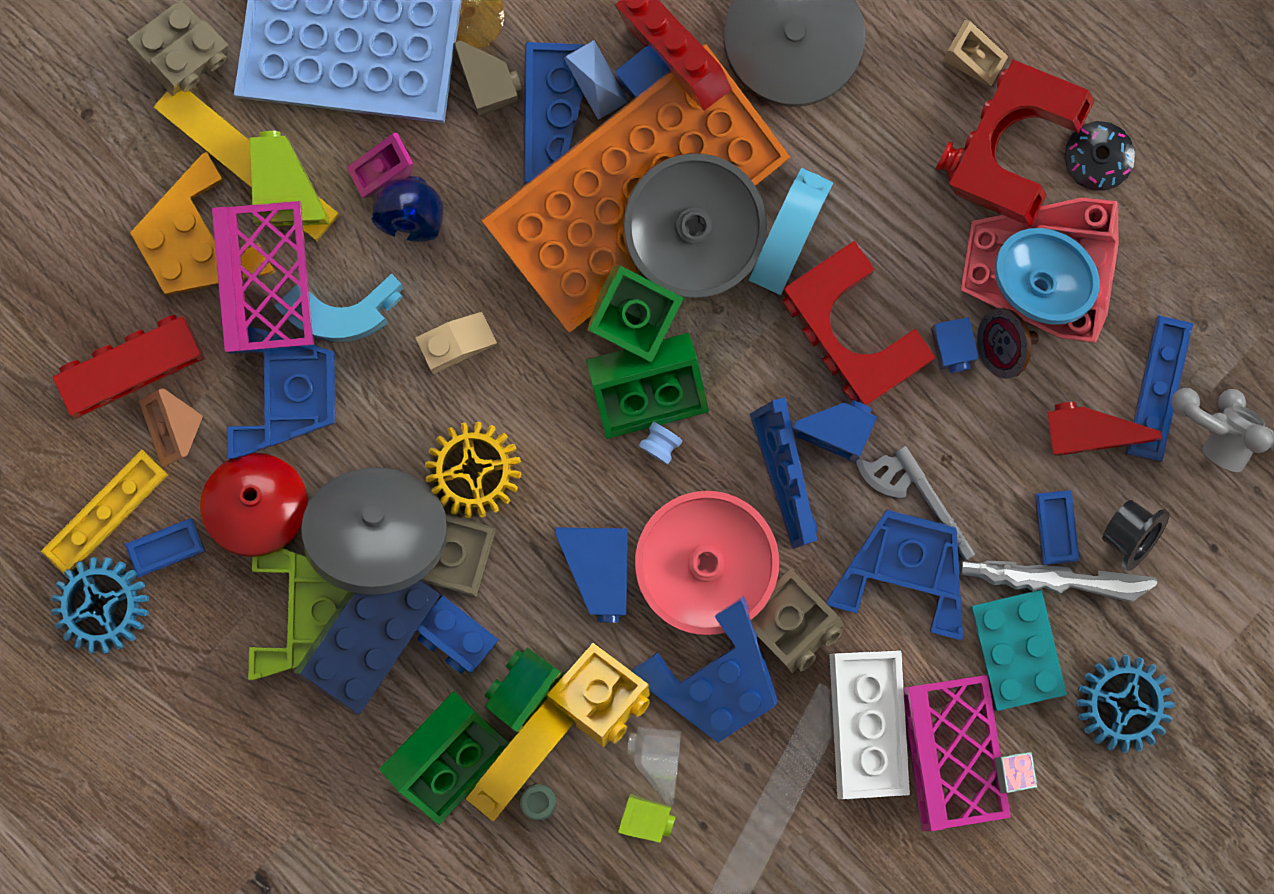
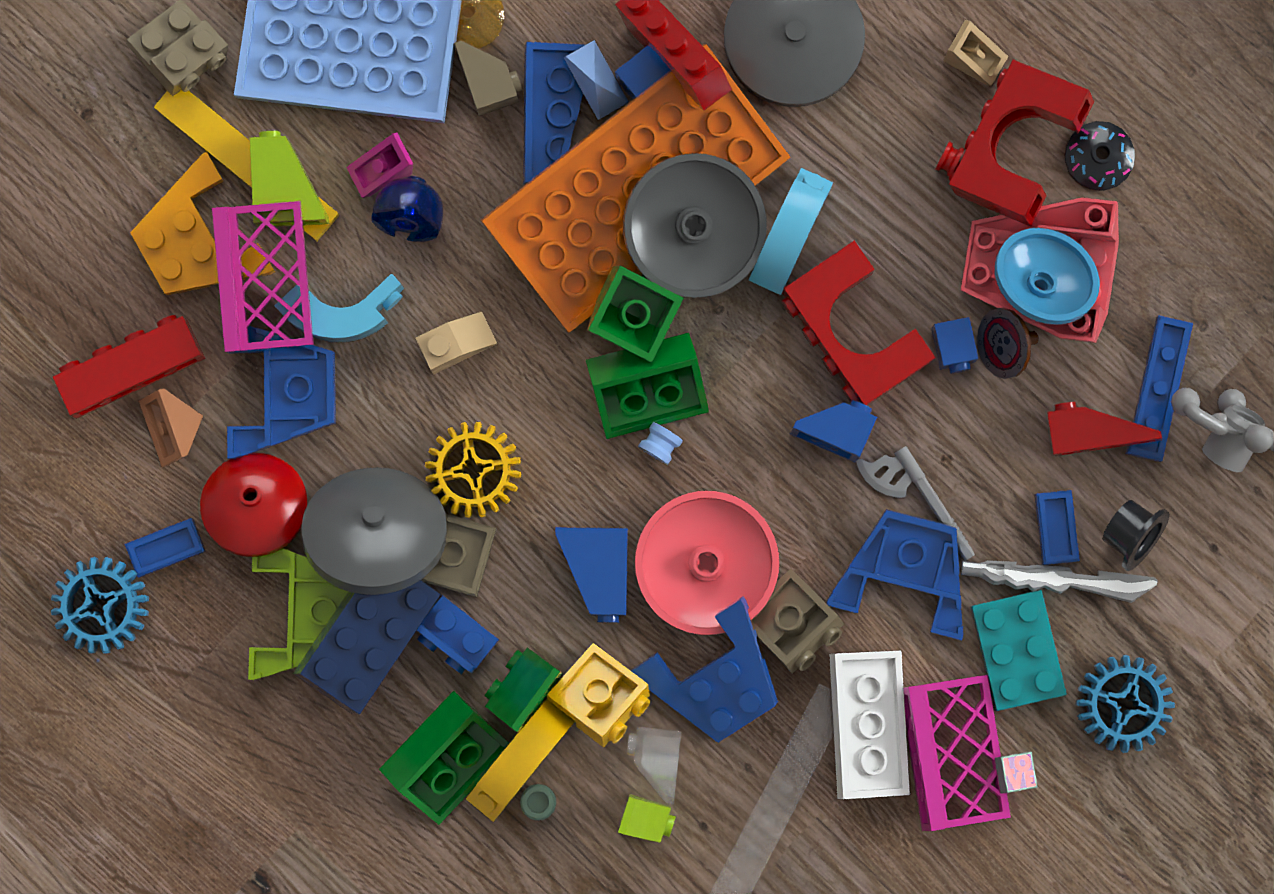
yellow tile [41,449,168,575] -> none
blue wing [750,397,817,549] -> none

